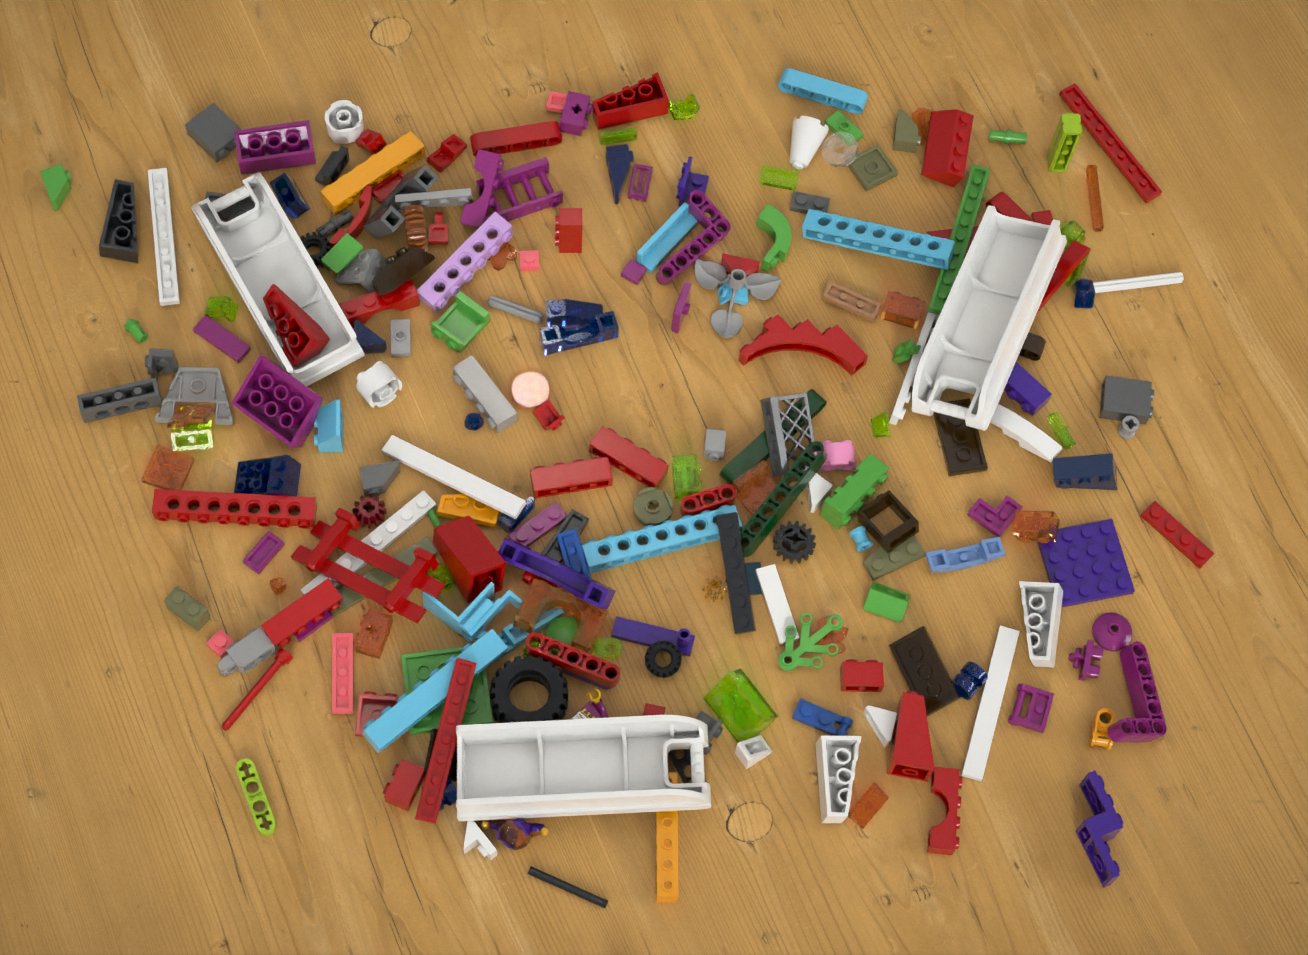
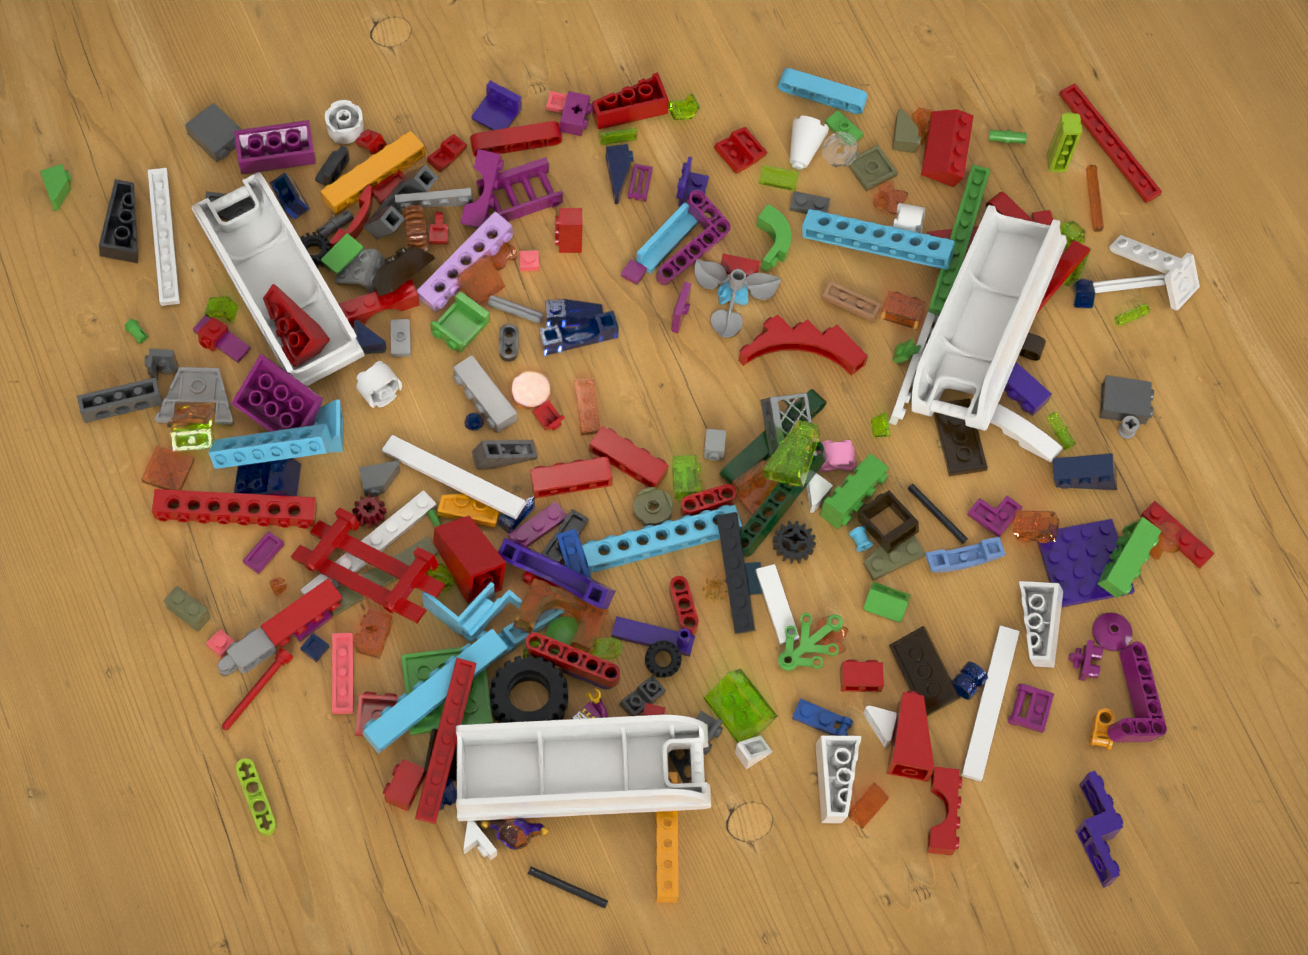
none -> red bracket [198,317,228,352]
none -> medium azure brick [208,424,332,469]
none -> clear blue plate [300,633,330,663]
none -> clear orange tile [456,255,505,305]
none -> dark purple bracket [471,80,522,130]
none -> flat silver slope [472,440,538,469]
none -> plate [499,324,519,362]
none -> clear orange tile [574,378,600,435]
none -> dark grey slope [620,676,666,716]
none -> red beam [669,576,699,635]
none -> red slope [714,127,768,174]
none -> clear neon green wedge [762,420,821,487]
none -> clear orange plate [873,181,908,214]
none -> white brick [893,203,925,234]
none -> black bar [908,484,968,544]
none -> bright green wedge [1097,517,1161,598]
none -> white bracket [1109,235,1200,311]
none -> clear neon green axle [1114,304,1150,326]
none -> clear orange plate [1149,522,1179,560]

